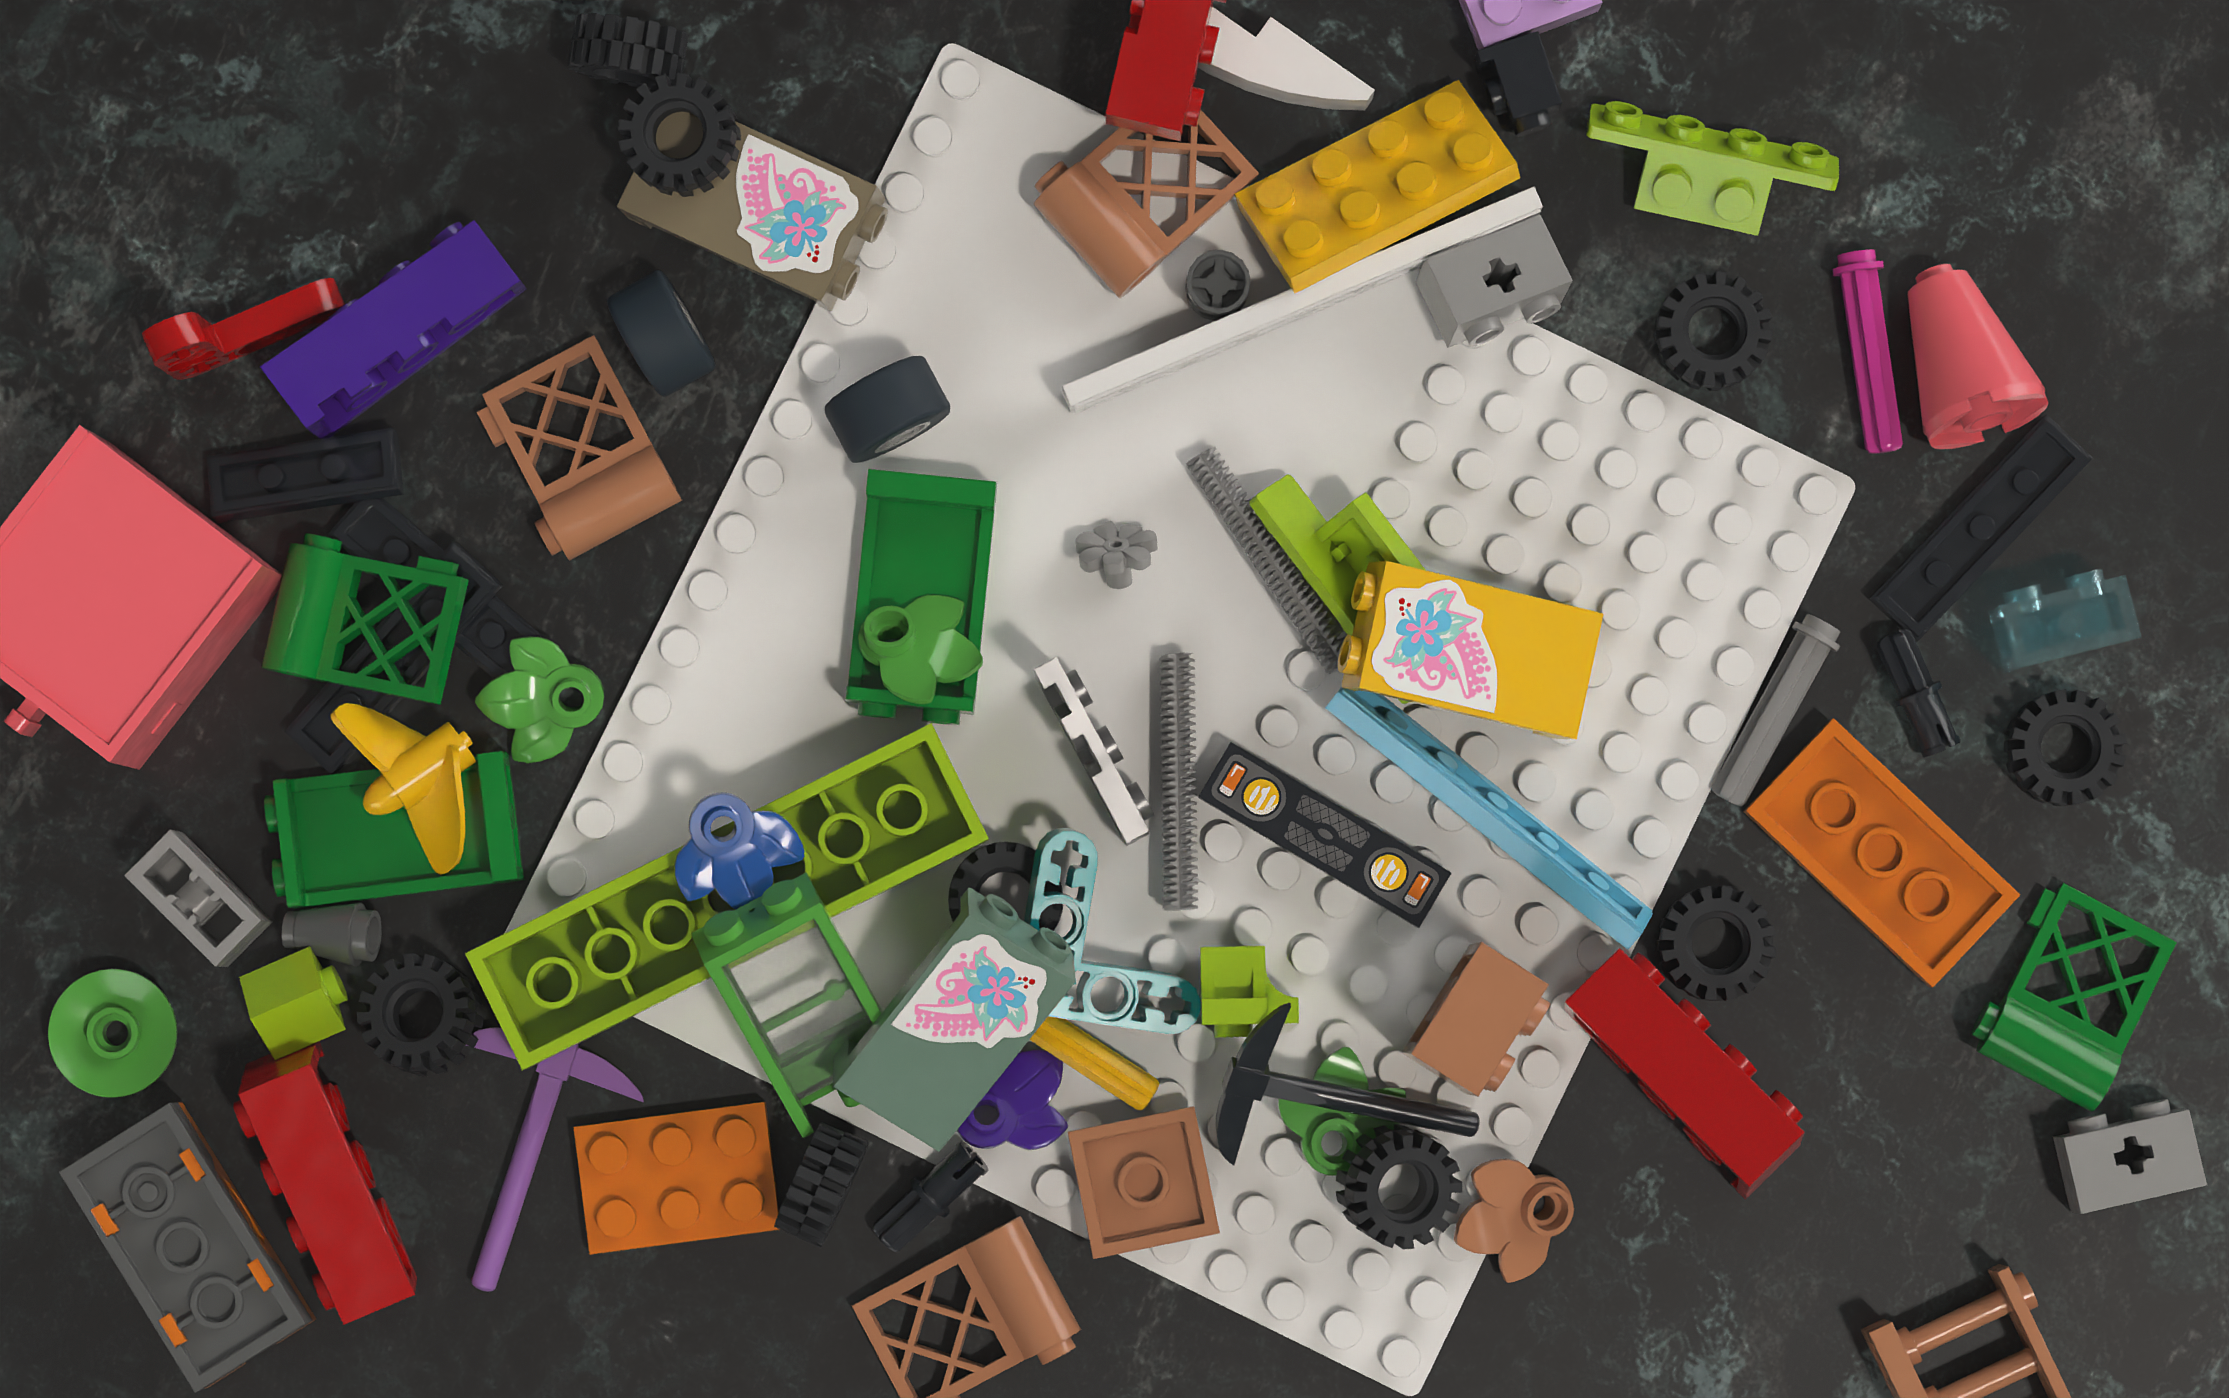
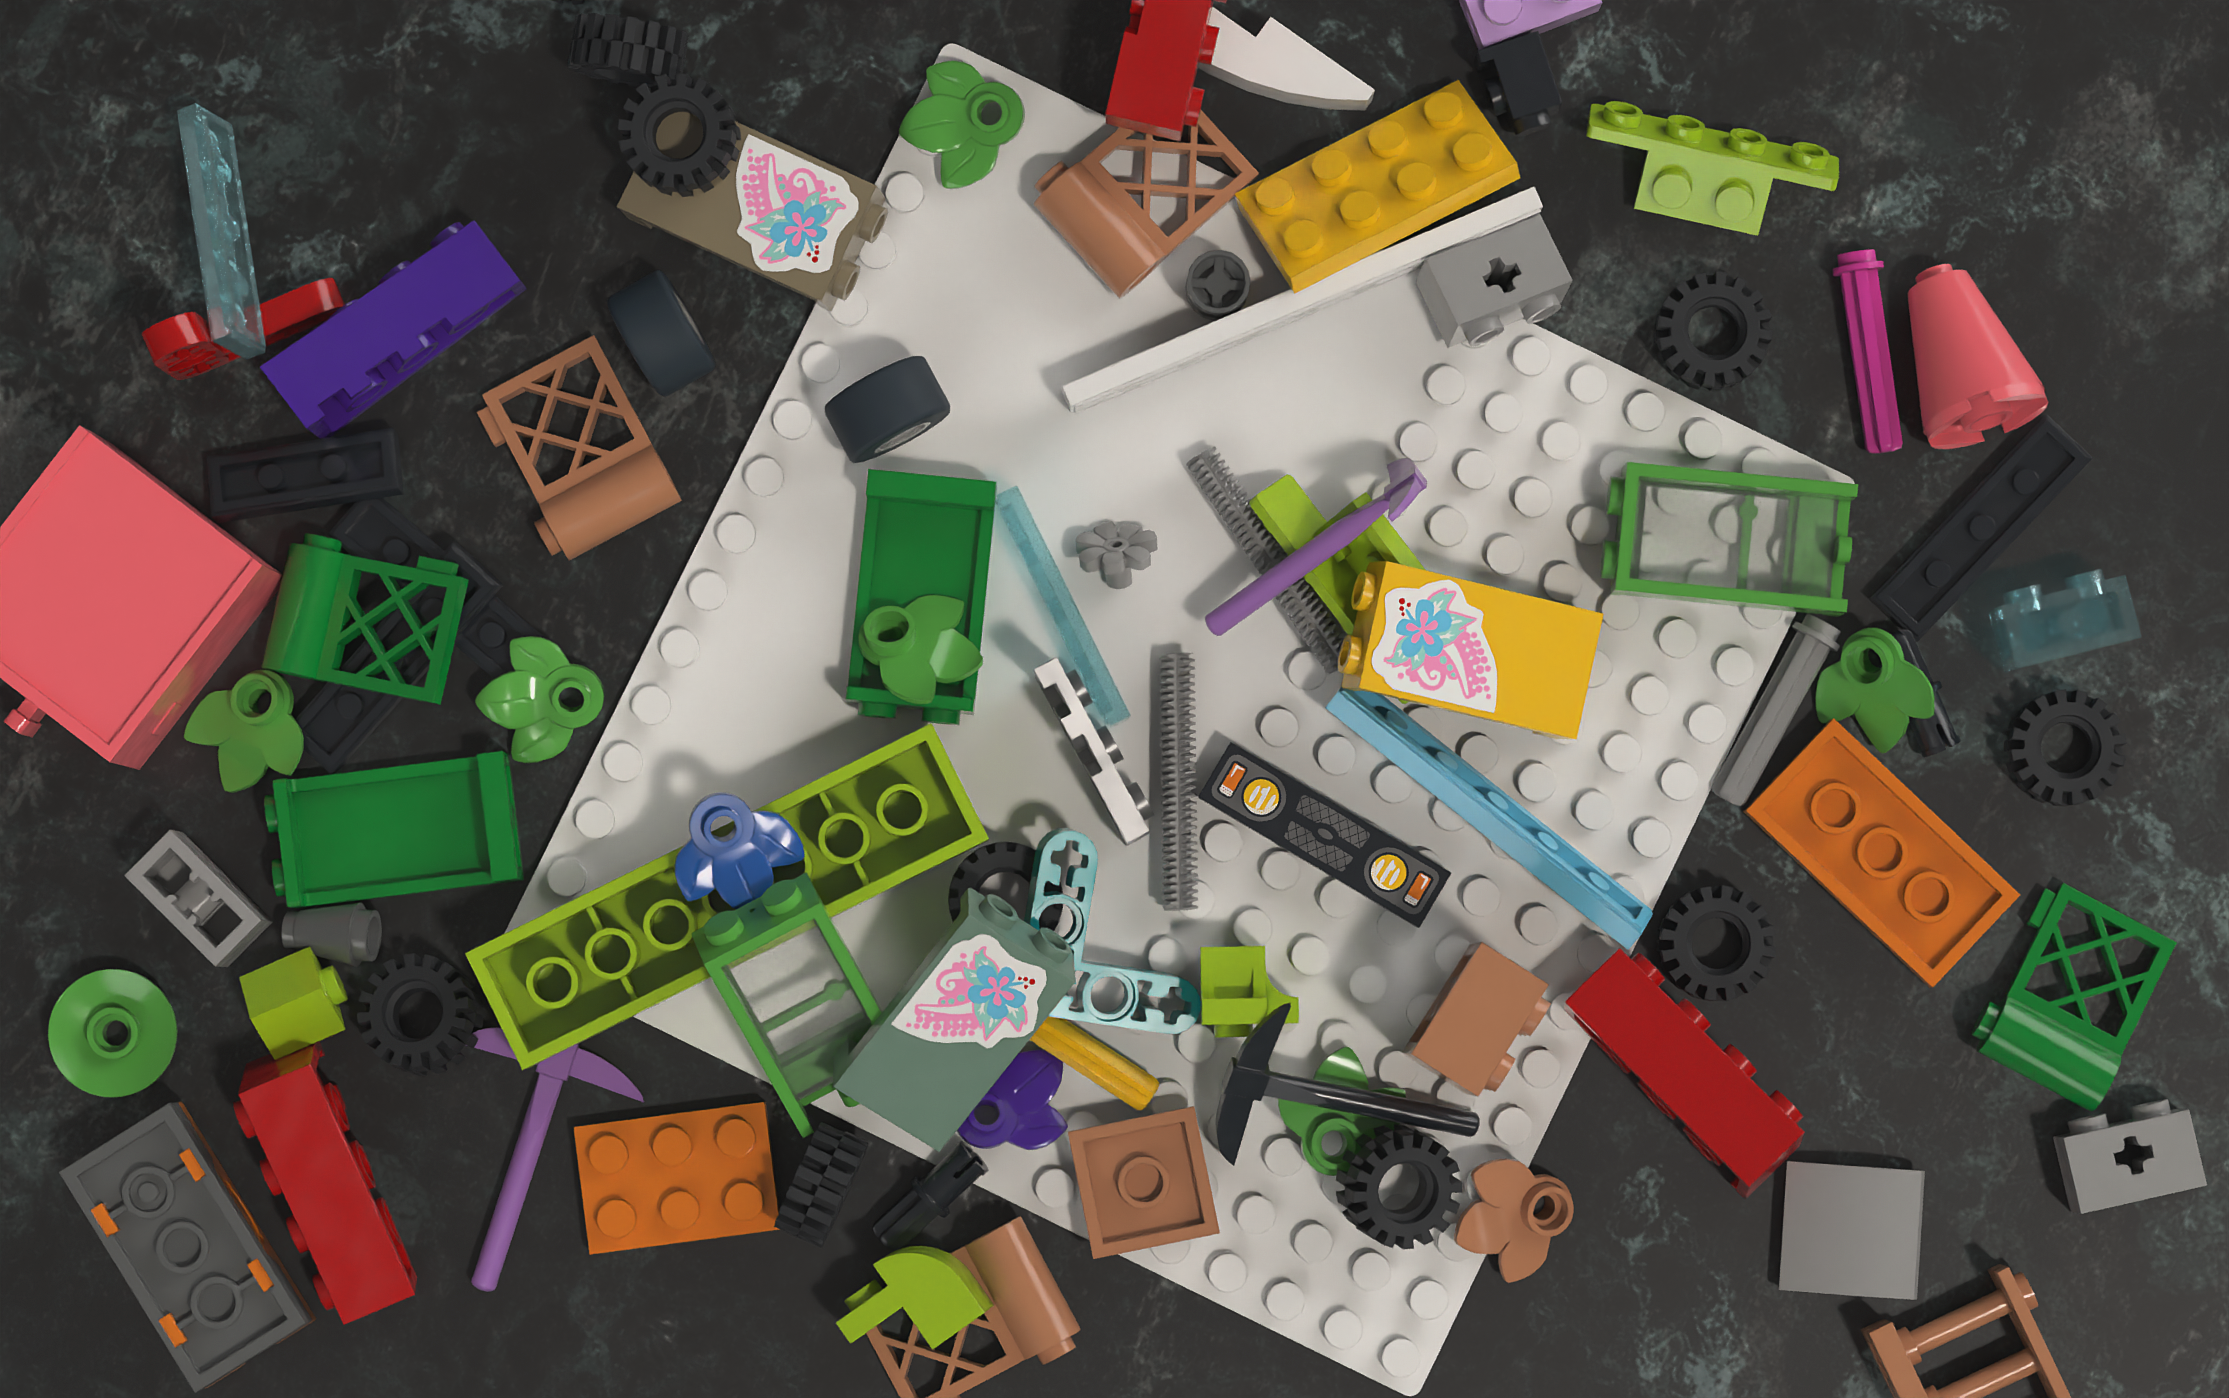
yellow piece [330,703,476,875] -> none
none -> clear light blue tile [177,103,266,359]
none -> bright green plate [184,670,304,793]
none -> lime brick [836,1246,994,1350]
none -> bright green plate [899,61,1025,189]
none -> clear light blue tile [995,485,1131,728]
none -> medium lavender piece [1205,458,1427,636]
none -> clear door [1600,462,1858,617]
none -> light grey slope [1779,1161,1925,1300]
none -> bright green plate [1816,628,1935,753]

